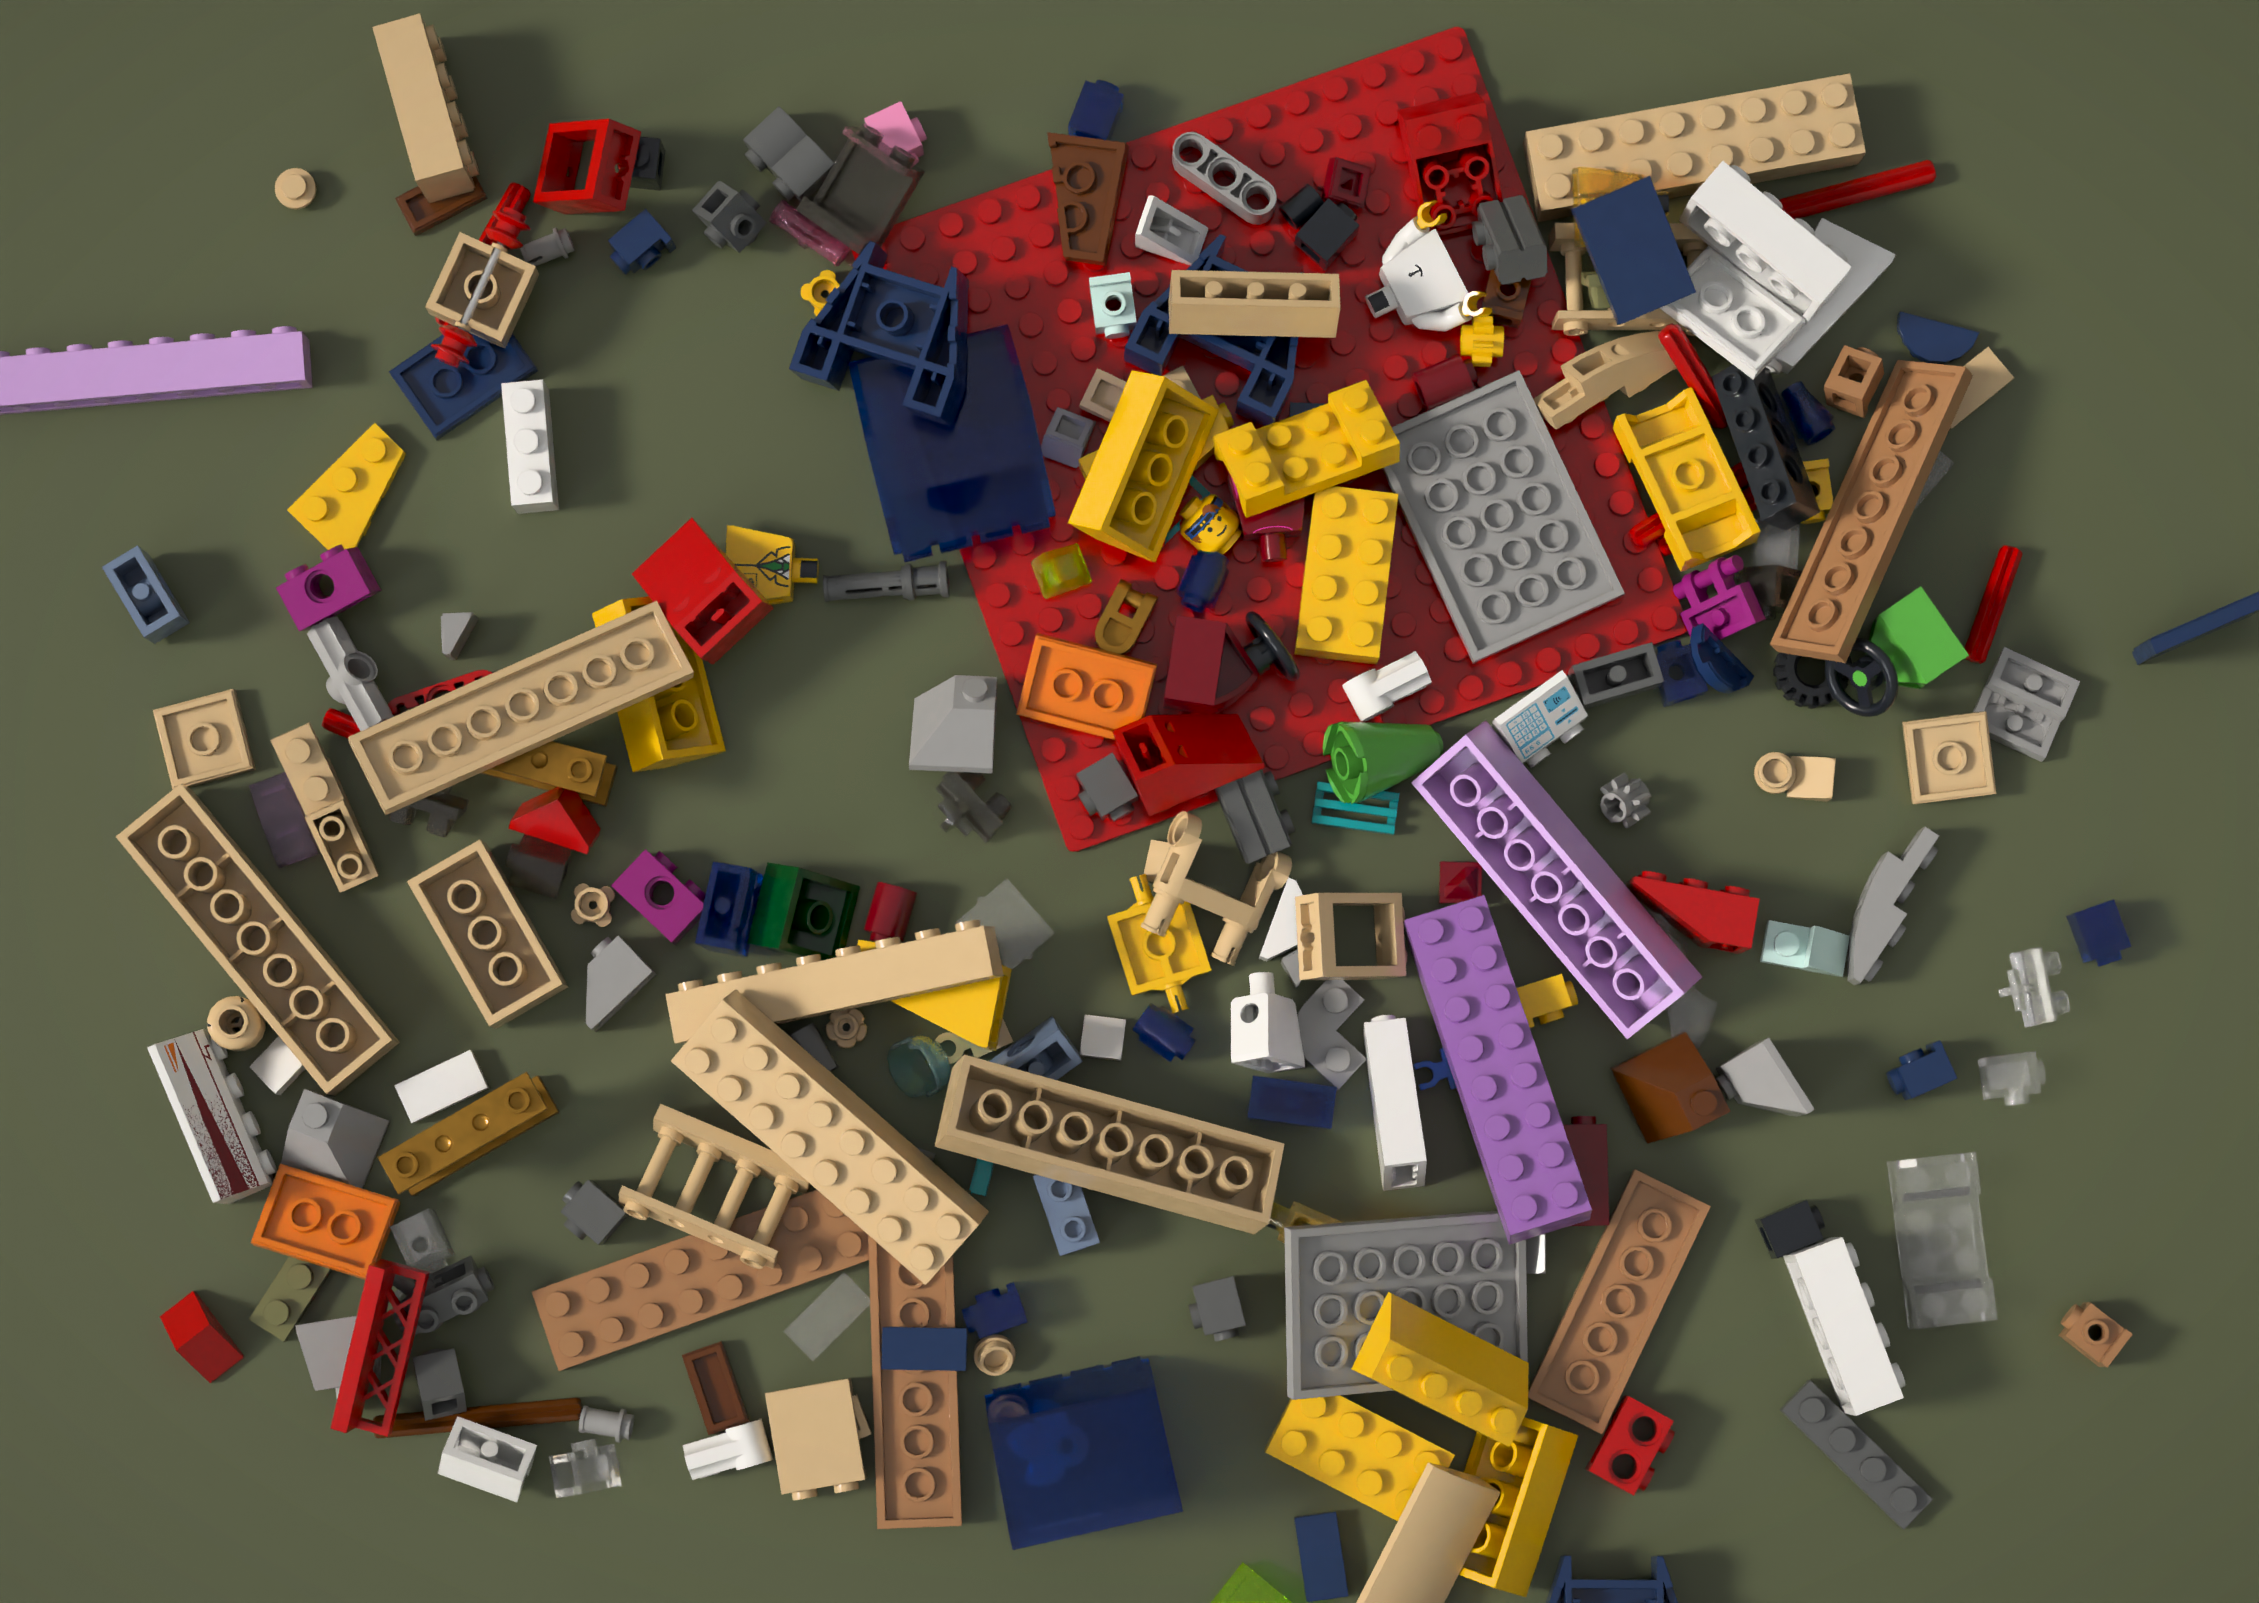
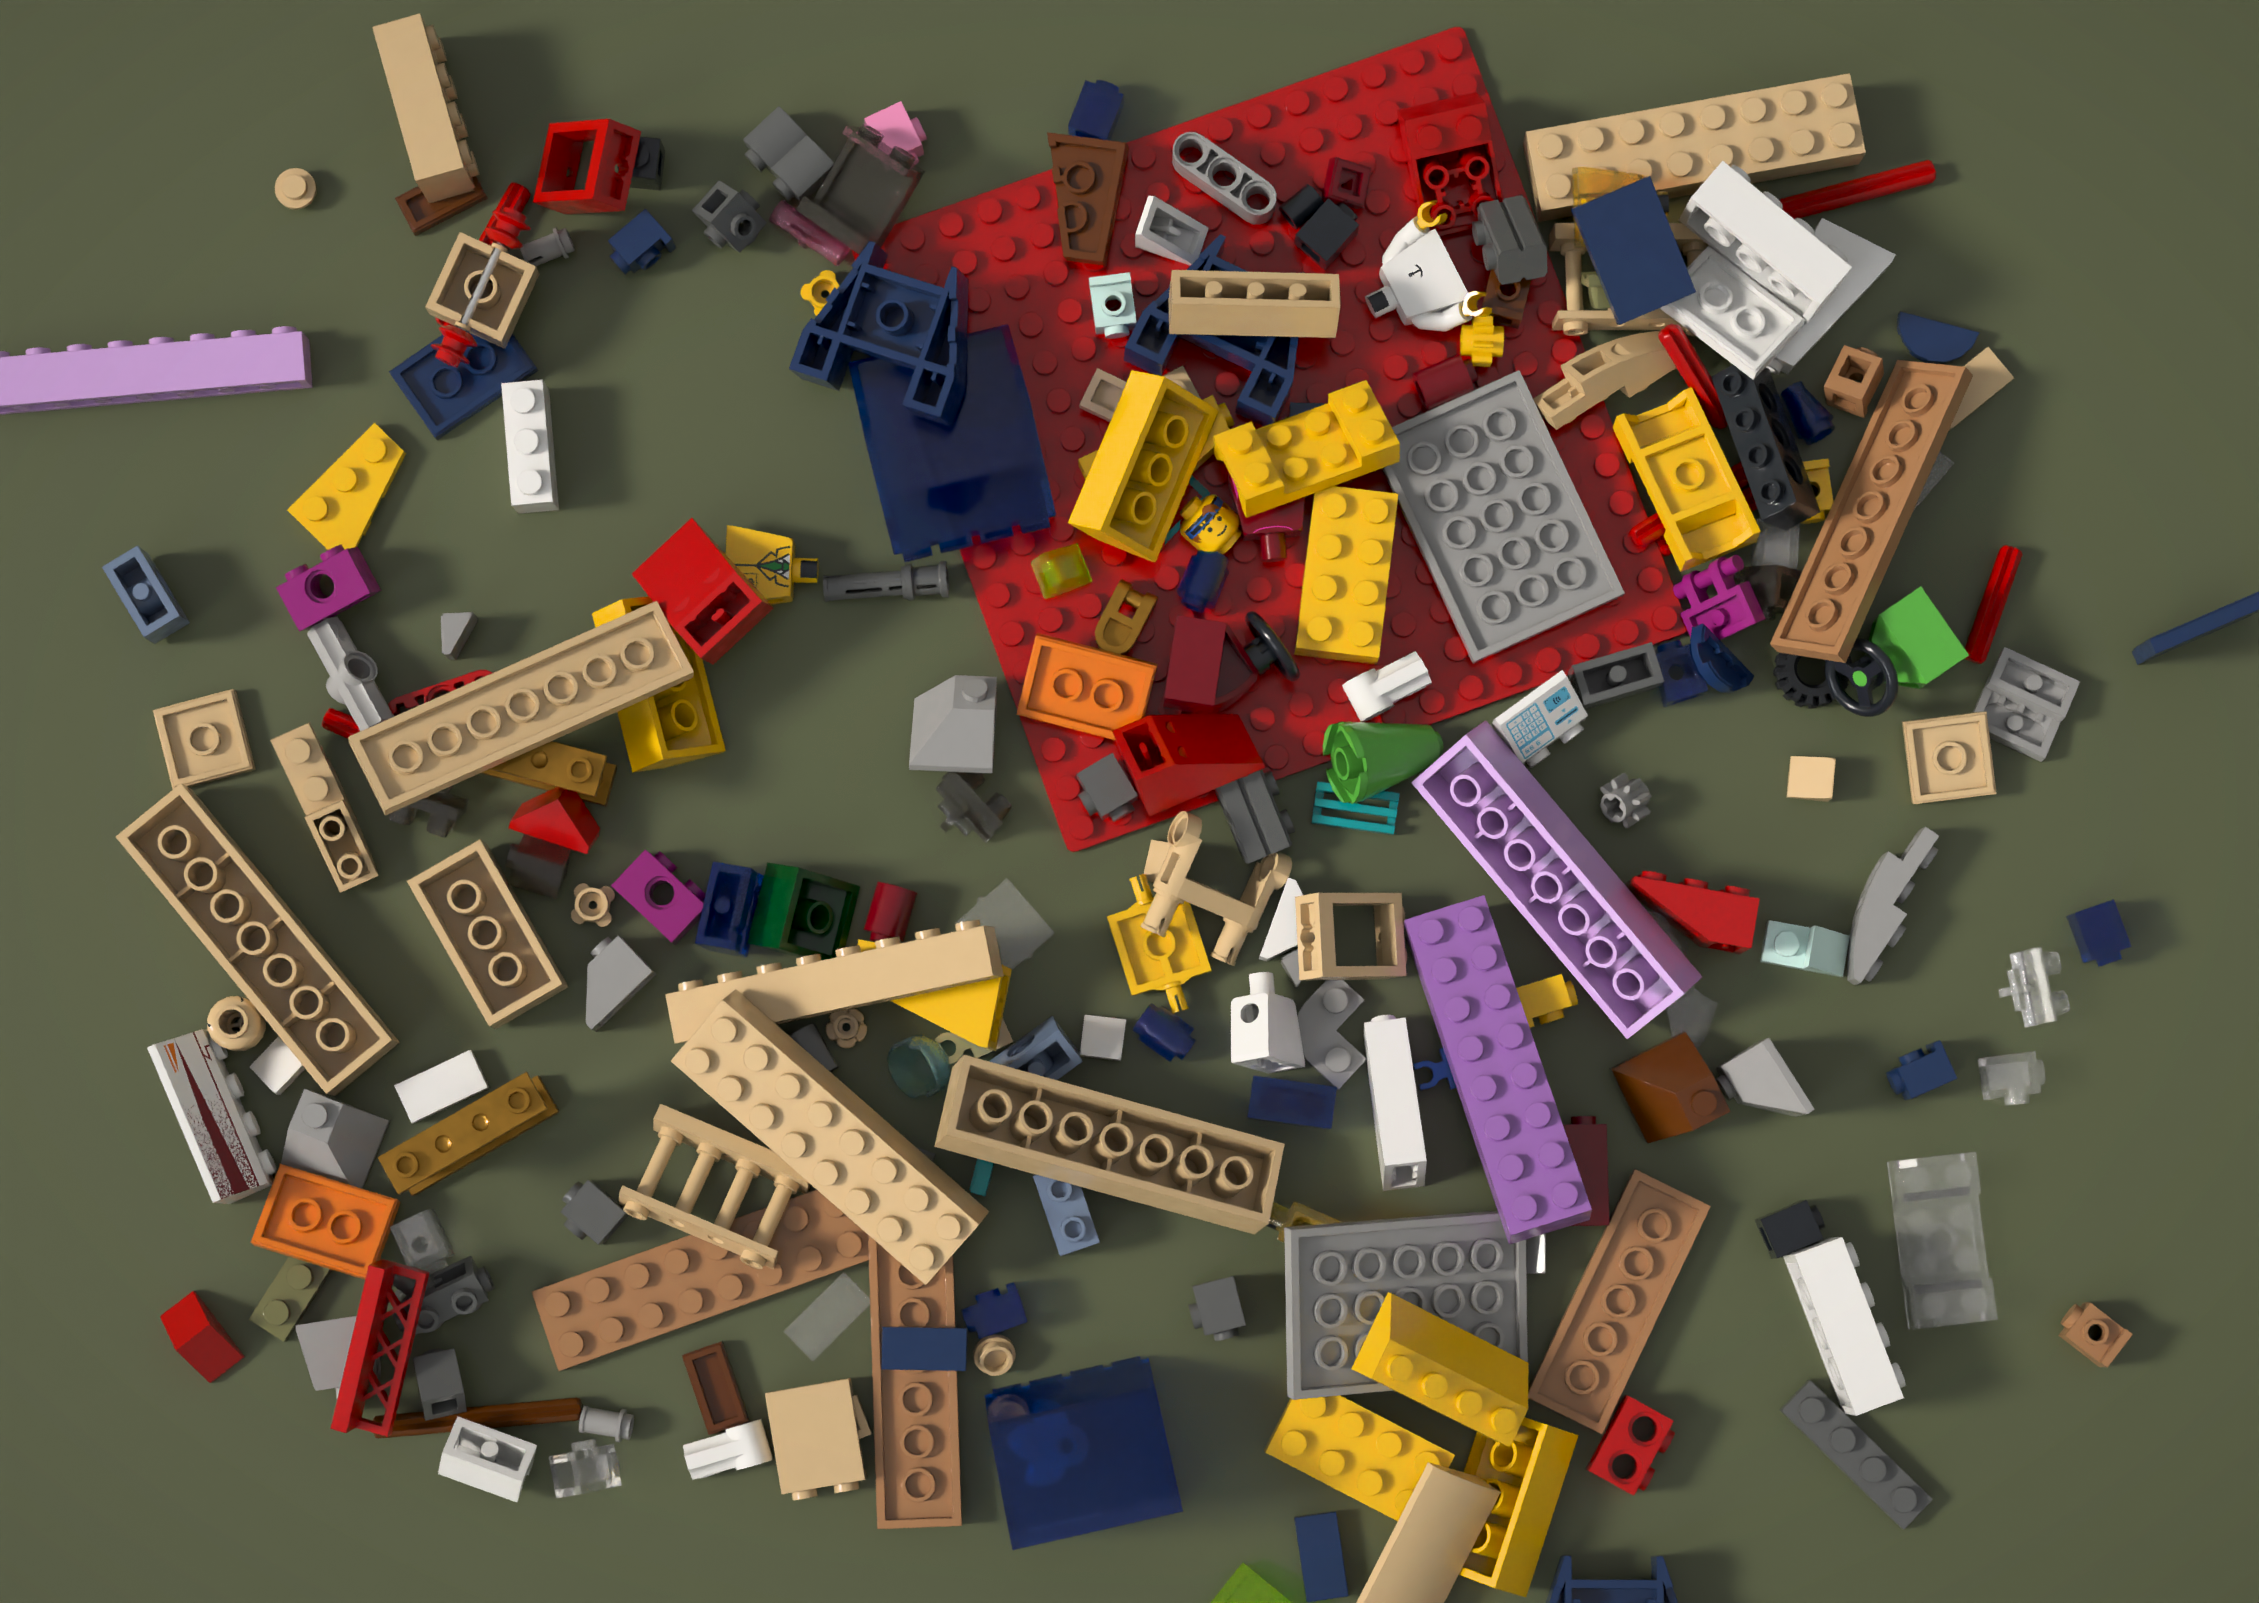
clear purple slope [249,772,319,869] -> none
light grey slope [1040,407,1096,468] -> none
dark red tile [1439,861,1482,904] -> none
tan plate [1754,752,1796,794] -> none

